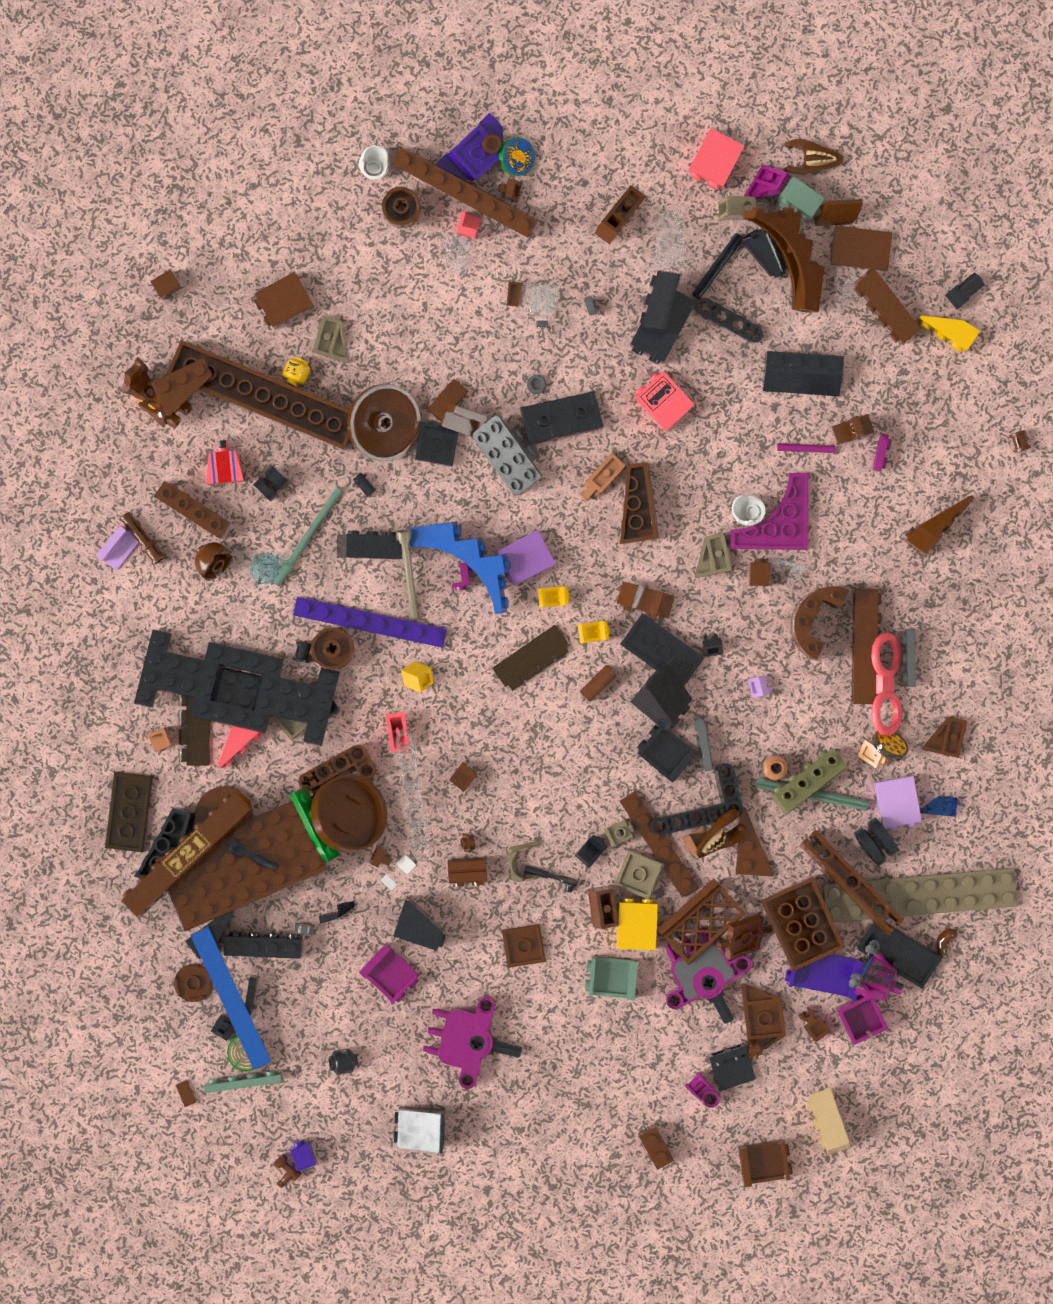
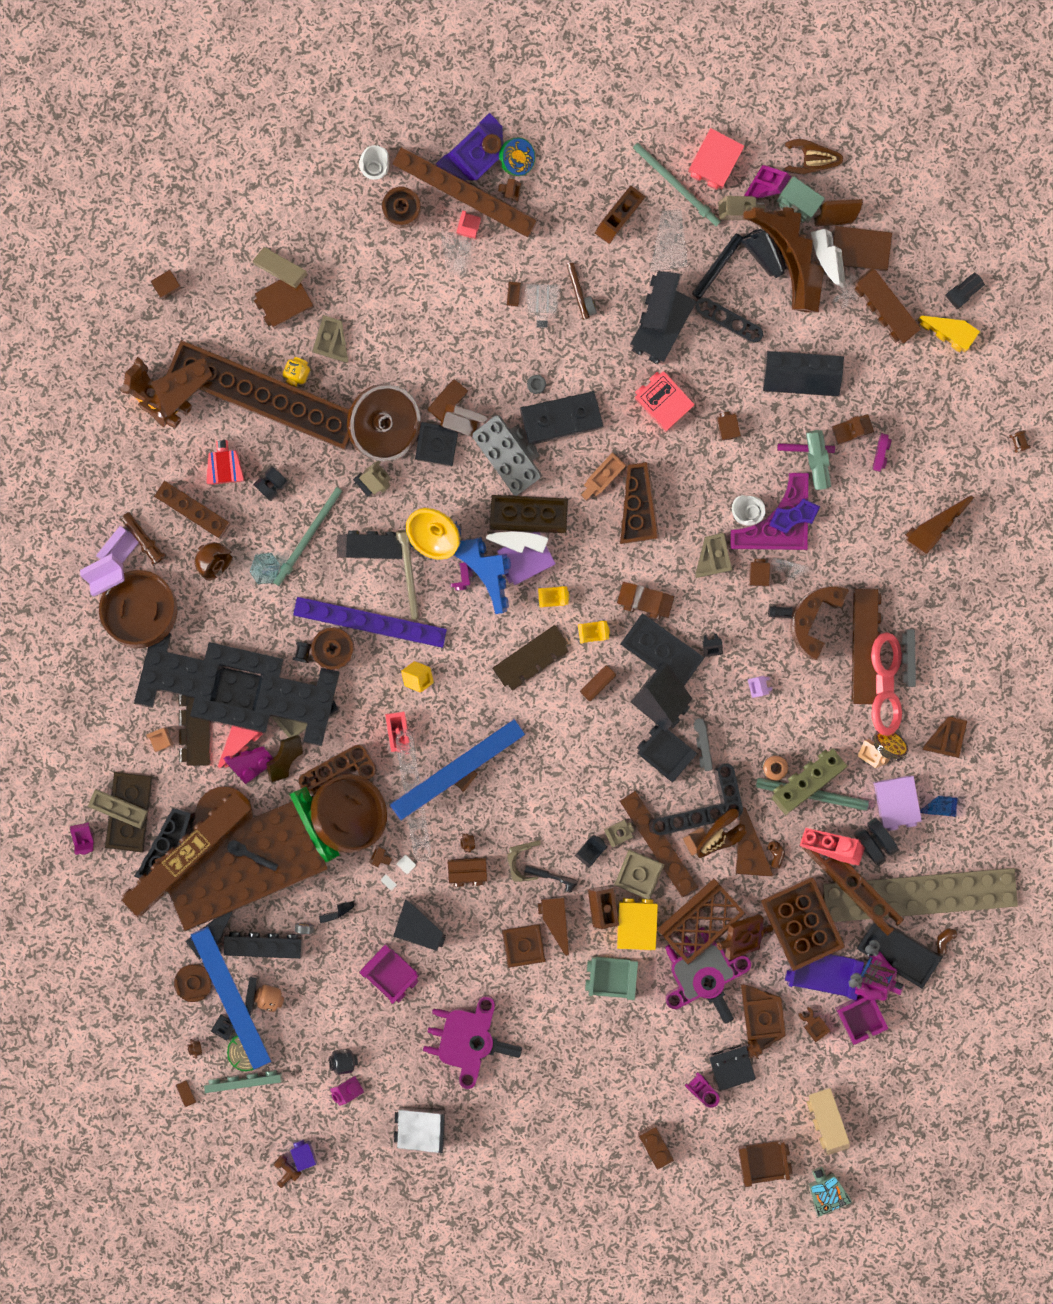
none -> magenta bracket [70,822,95,855]
none -> lavender panel [80,554,124,597]
none -> dark tan tile [88,789,149,829]
none -> reddish brown piece [99,570,178,648]
none -> reddish brown plate [187,1039,202,1059]
none -> magenta wing [224,746,274,784]
none -> dark tan tile [252,247,308,288]
none -> nougat head [254,984,284,1012]
none -> dark brown tile [266,735,303,783]
none -> magenta bracket [330,1076,364,1106]
none -> dark tan brick [359,461,391,495]
none -> blue tile [390,719,525,821]
none -> yellow dish [406,508,460,560]
none -> white slope [486,532,548,553]
none -> dark brown tile [489,495,568,534]
none -> reddish brown slope [538,896,569,956]
none -> reddish brown bar [566,263,590,320]
none -> sand green bar [633,143,721,227]
none -> reddish brown brick [716,411,741,441]
none -> black pin [768,604,793,619]
none -> reddish brown arm [768,841,785,869]
none -> dark purple tile [769,499,820,533]
none -> coral slope [800,828,865,866]
none -> sand green piece [806,430,831,490]
none -> torso [809,1167,852,1217]
none -> white slope [811,229,846,288]

